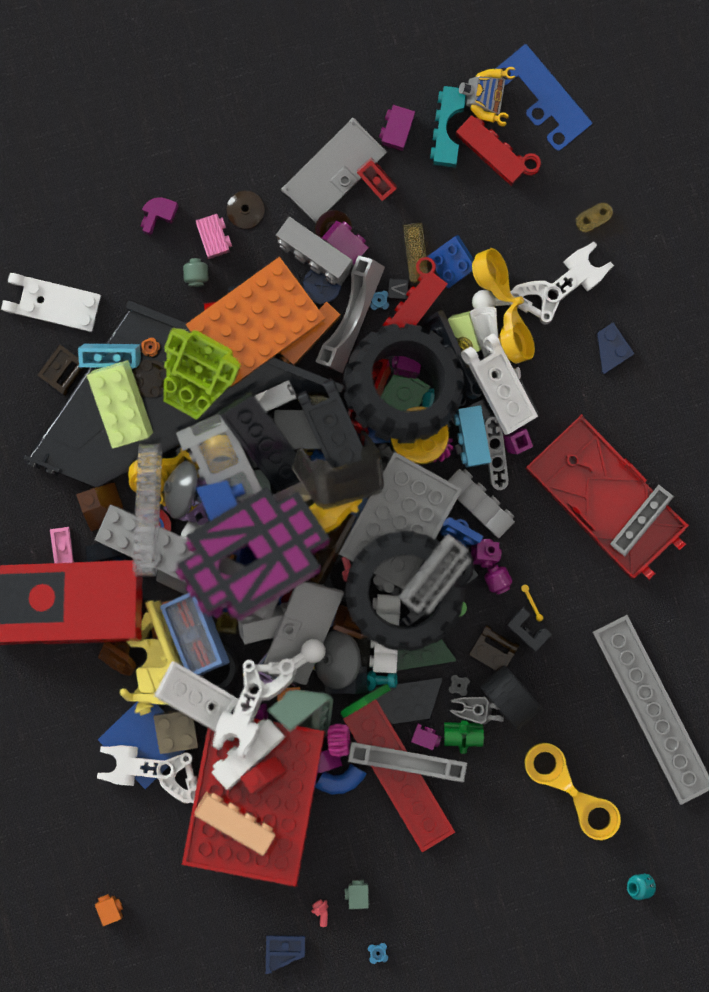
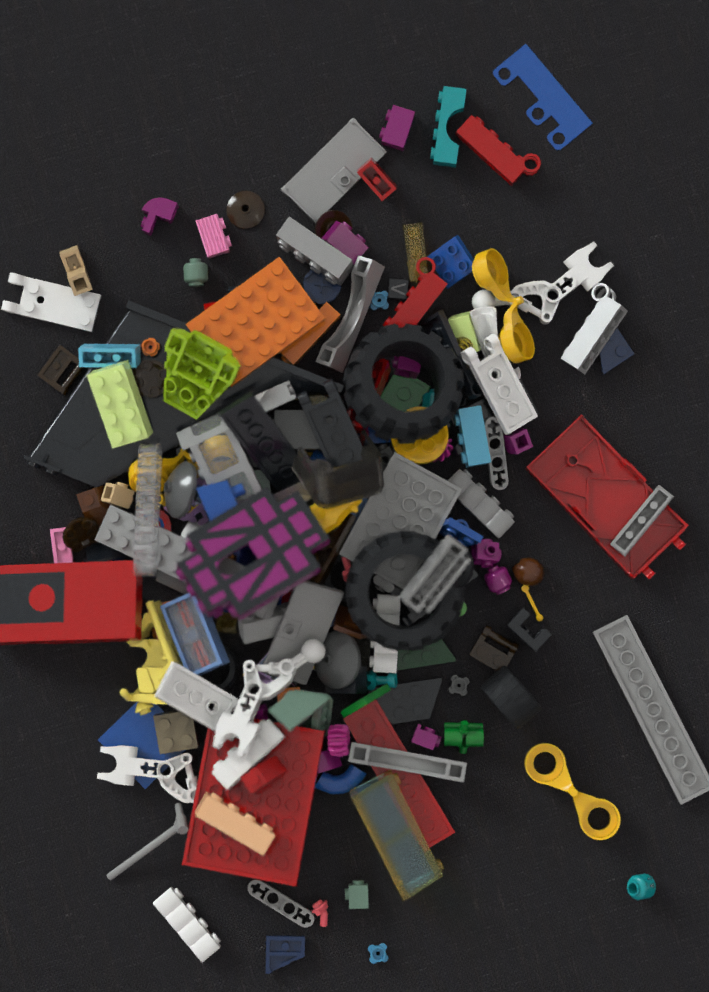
orange brick [95,894,123,926] -> none
reddish brown piece [98,641,137,676] -> none
light grey hinge [450,697,504,724] -> none
torso [459,67,515,126] -> none
clear yellow plate [576,203,613,232] -> none
none -> tan brick [60,245,93,296]
none -> dark brown dish [62,517,99,552]
none -> tan brick [100,482,135,509]
none -> light grey bar [107,803,188,880]
none -> white brick [153,886,221,963]
none -> light grey beam [248,879,314,928]
none -> windscreen [349,770,444,901]
none -> reddish brown hair [512,557,544,586]
none -> hinge [561,283,628,374]

